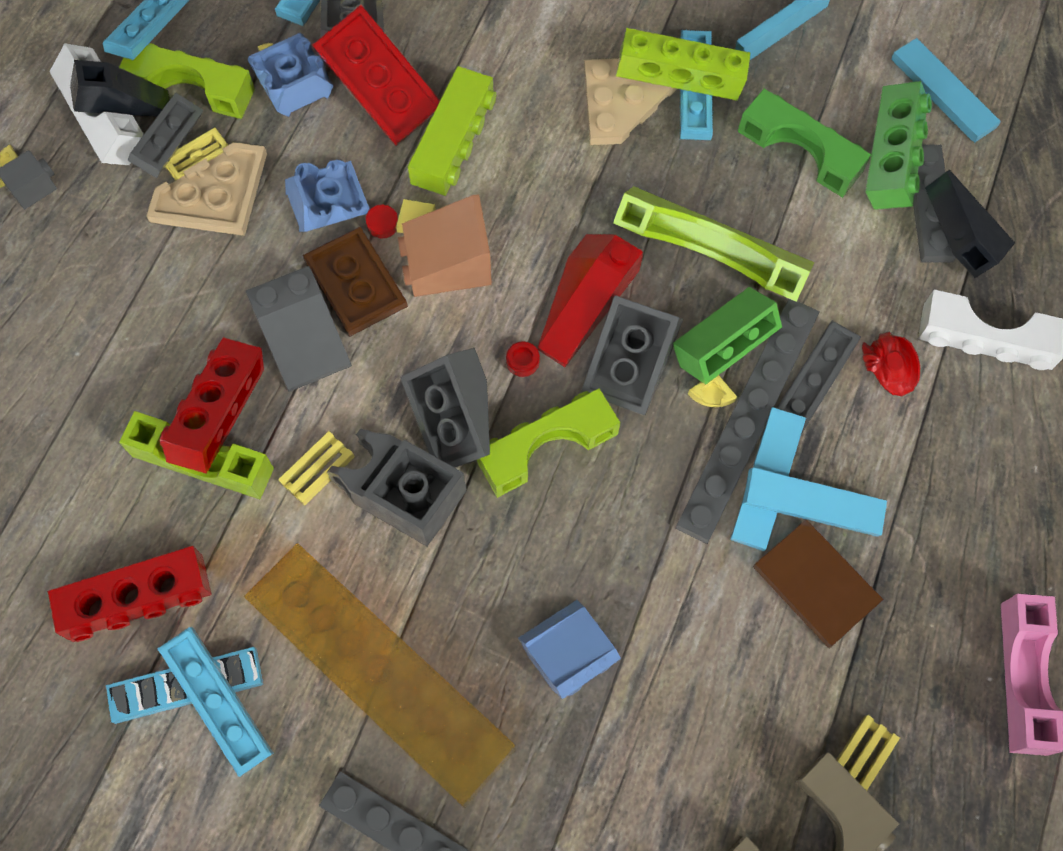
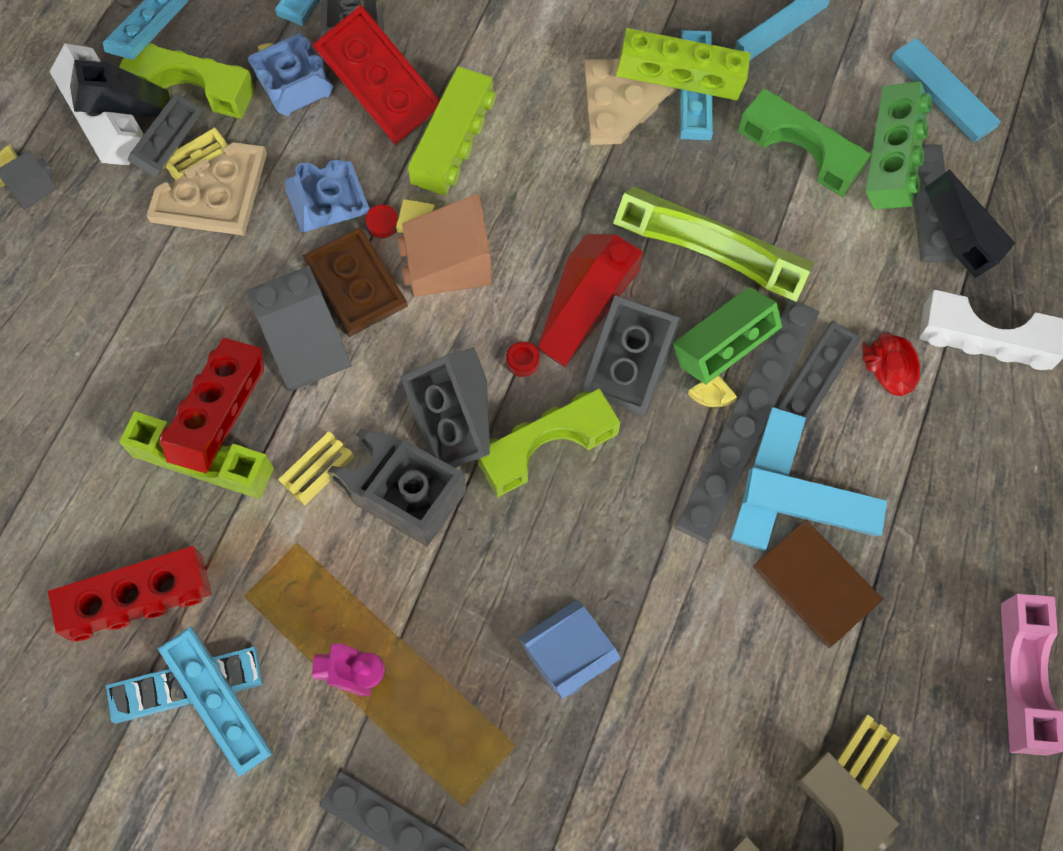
none -> dark pink hips [312,644,385,696]

